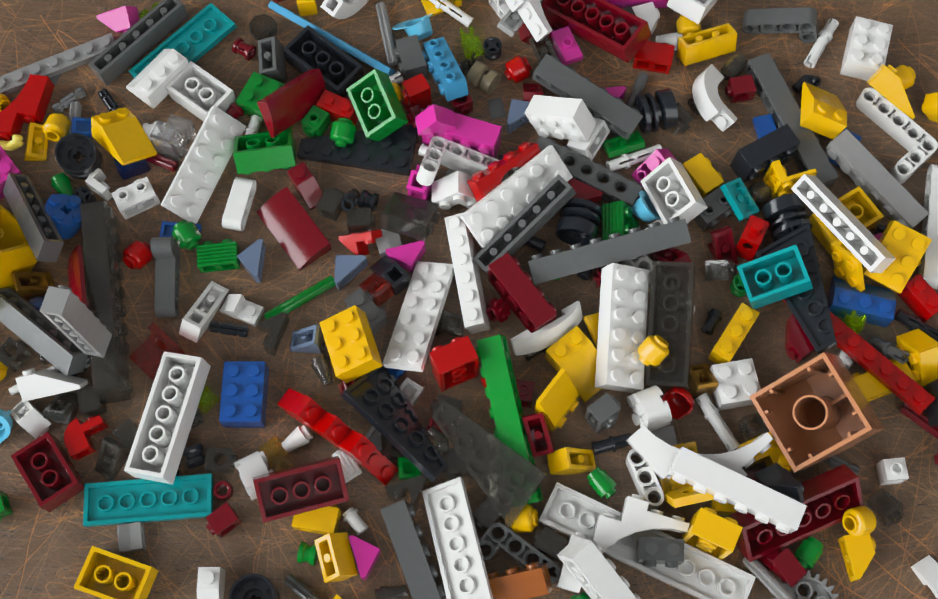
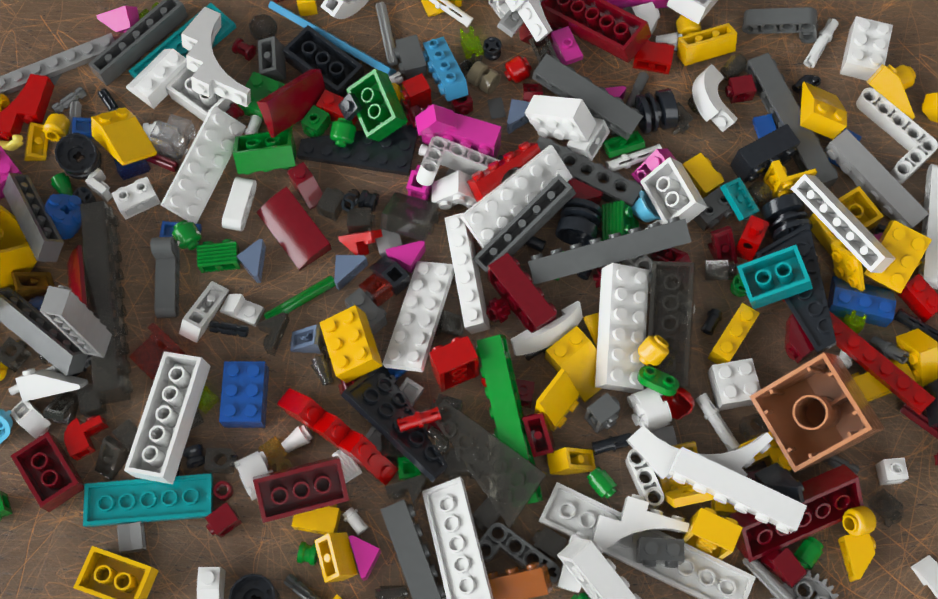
red head [122,240,153,270] -> none
medium azure piece [392,13,433,40] -> none
yellow head [506,504,539,533] -> none
pearl gold slope [686,363,718,397] -> none
none -> white arch [181,7,251,107]
none -> black plate [338,93,363,121]
none -> red pin [397,407,441,432]
none -> green plate [637,366,679,396]

